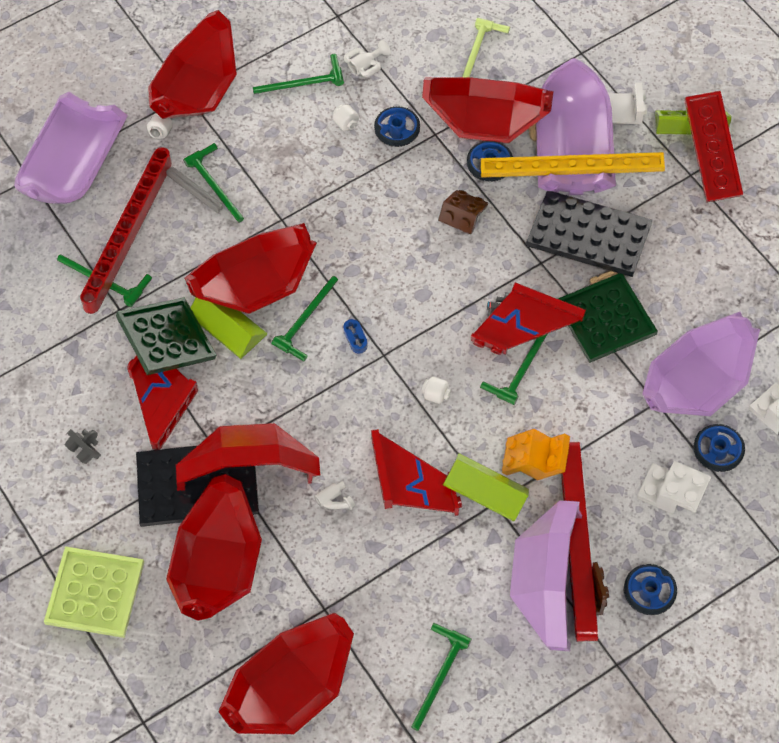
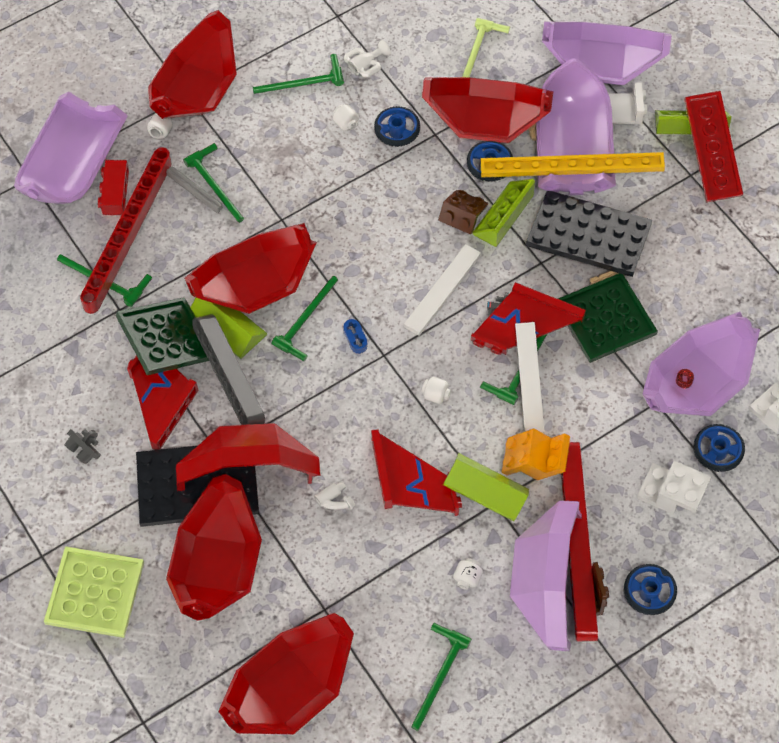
none -> red brick [98,160,129,215]
none -> beam [193,314,265,425]
none -> white tile [404,244,481,336]
none -> white head [453,558,483,590]
none -> lime slope [472,179,535,247]
none -> white tile [515,322,545,434]
none -> lavender panel [542,22,672,85]
none -> clear red bush [676,369,694,388]

